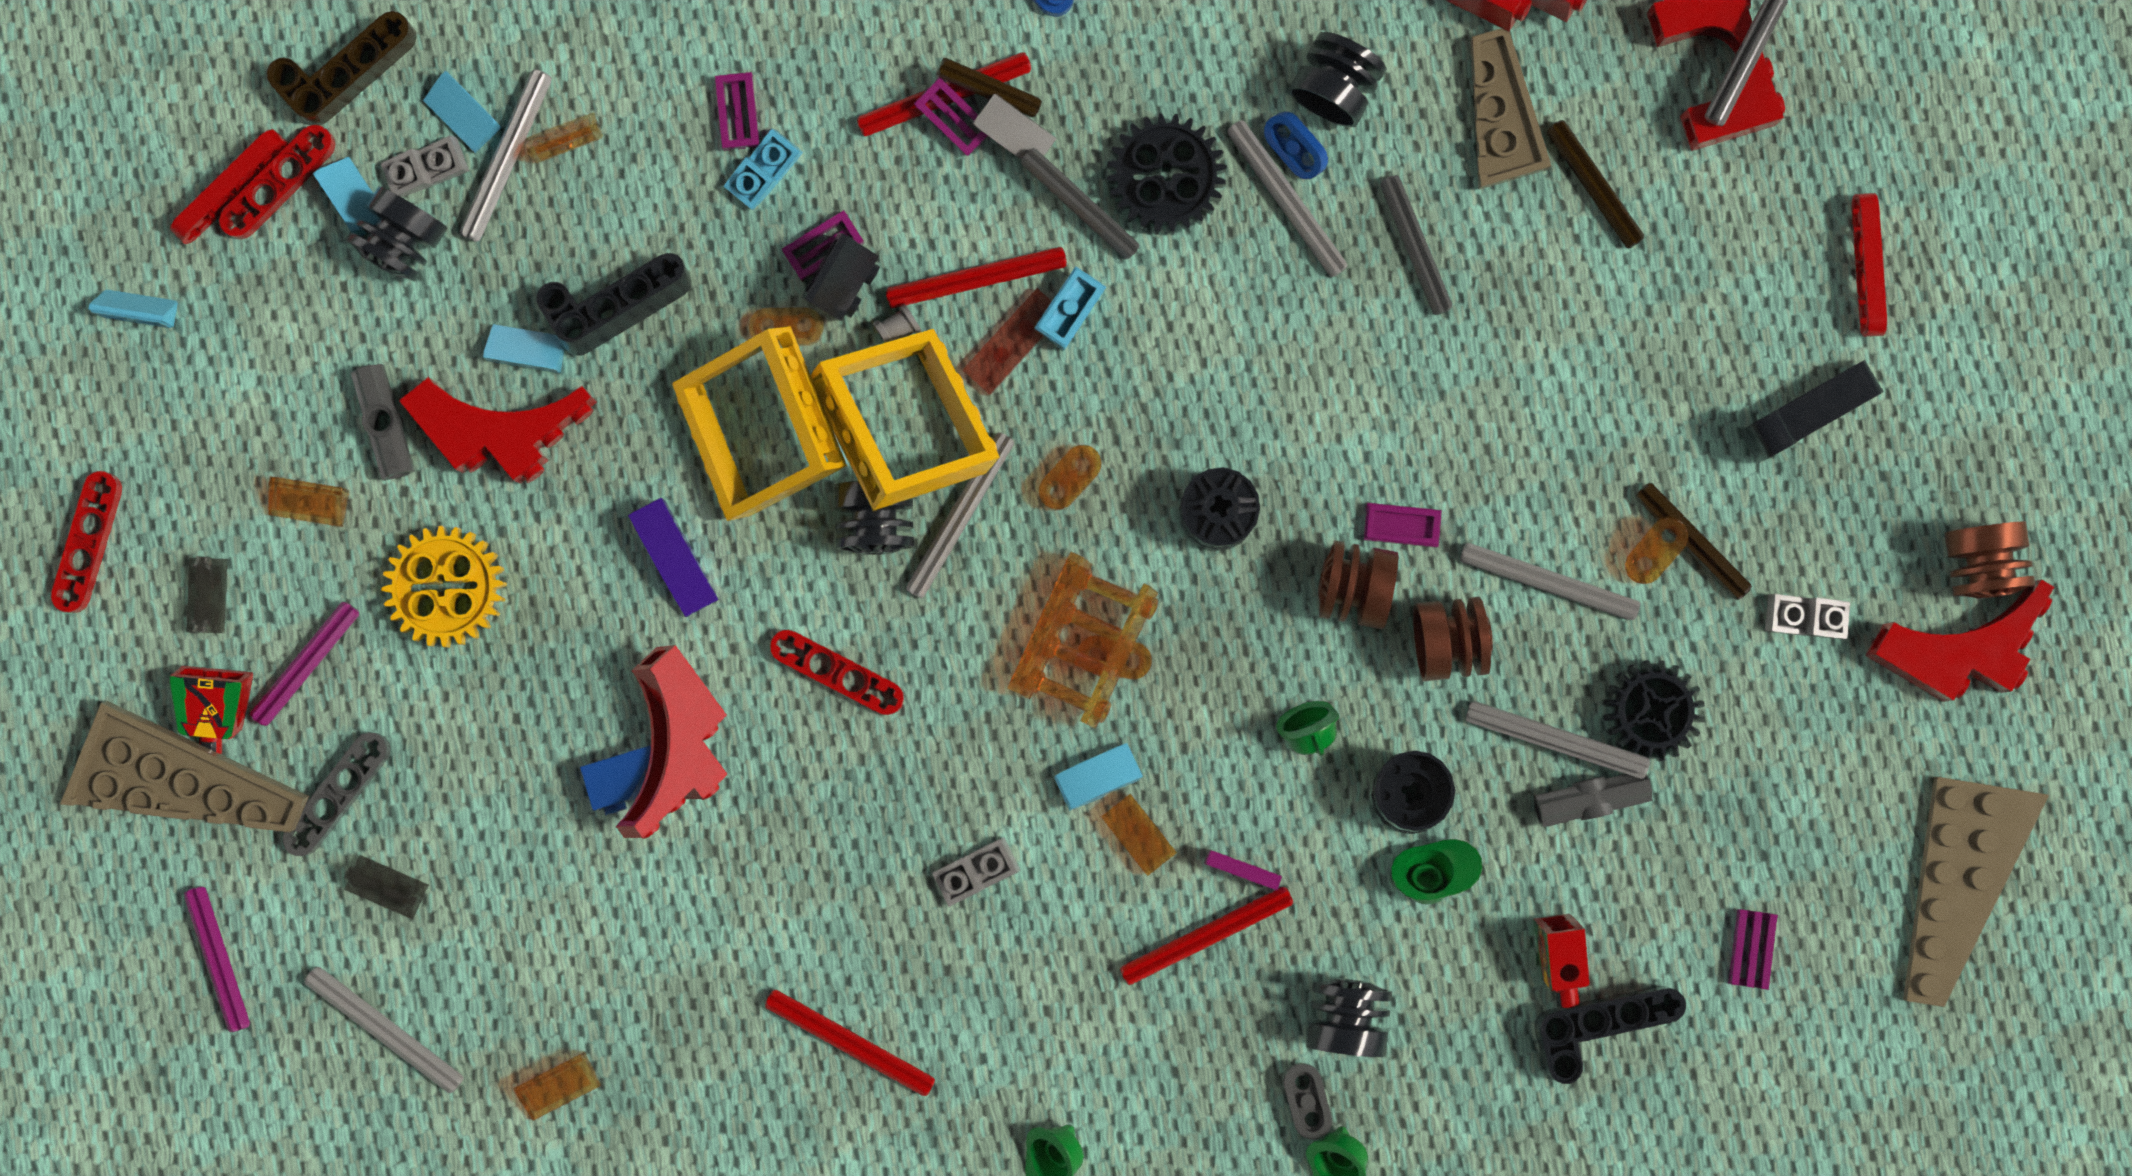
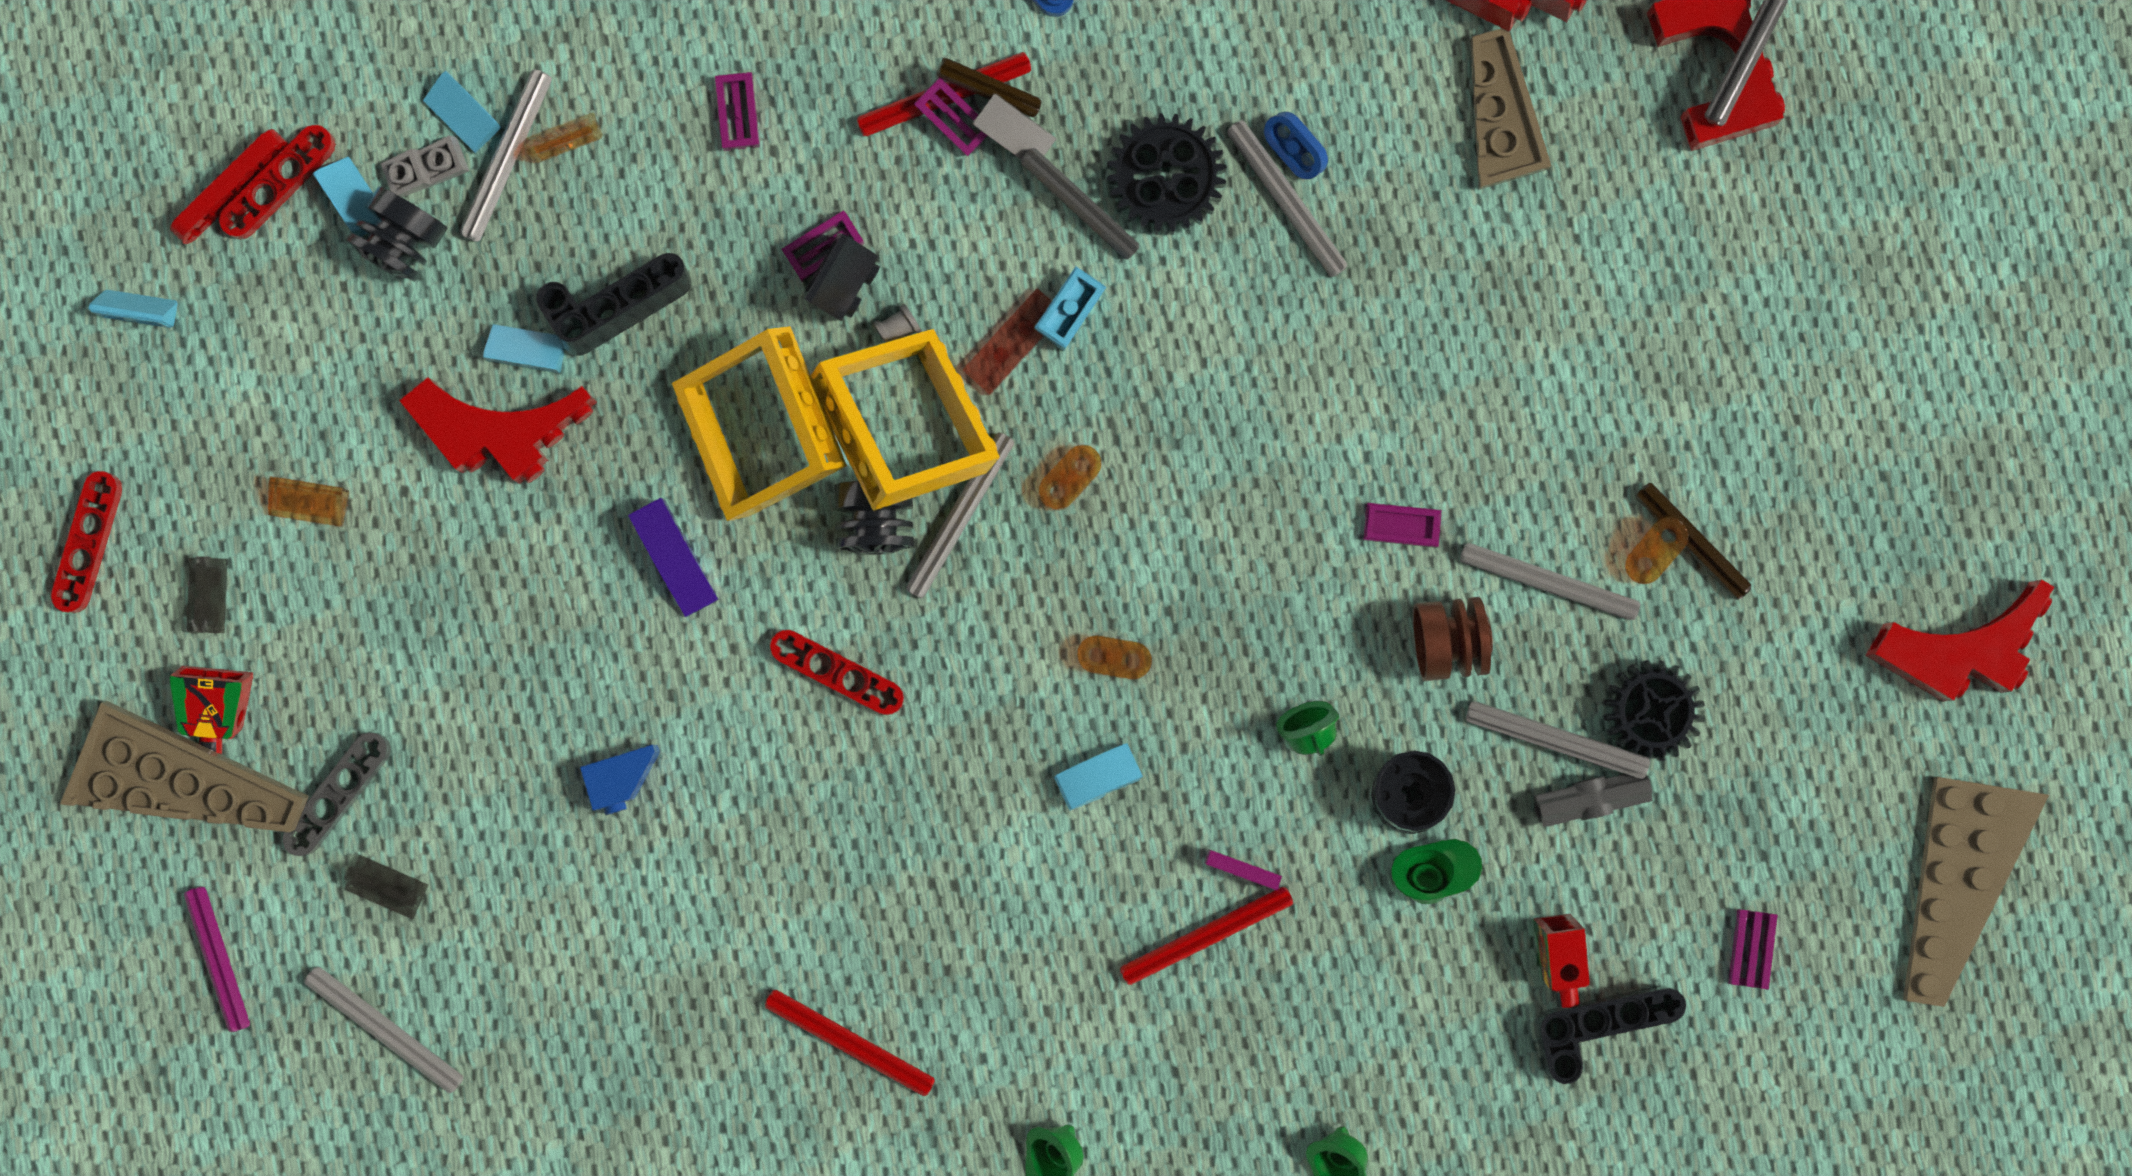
magenta axle [250,601,359,726] -> none
dark brown beam [267,11,417,125] -> none
dark grey piece [351,364,415,481] -> none
yellow gear [381,526,507,648] -> none
clear orange slope [513,1052,602,1121] -> none
arch [615,645,728,839] -> none
medium azure slope [724,128,803,210] -> none
clear orange plate [749,307,824,347] -> none
red axle [886,247,1067,308] -> none
light grey slope [932,837,1021,907] -> none
clear orange fence [1007,551,1158,729] -> none
clear orange plate [1101,794,1177,876] -> none
black wheel [1178,467,1260,552] -> none
dark grey plate [1283,1063,1332,1140] -> none
black wheel [1288,32,1387,127] -> none
black wheel [1306,978,1392,1057] -> none
copper wheel [1318,540,1399,629] -> none
dark grey axle [1380,175,1452,315] -> none
dark brown axle [1547,120,1644,249] -> none
black beam [1739,360,1884,463] -> none
light grey slope [1765,594,1850,639] -> none
red beam [1851,193,1887,337] -> none
copper wheel [1944,521,2035,599] -> none

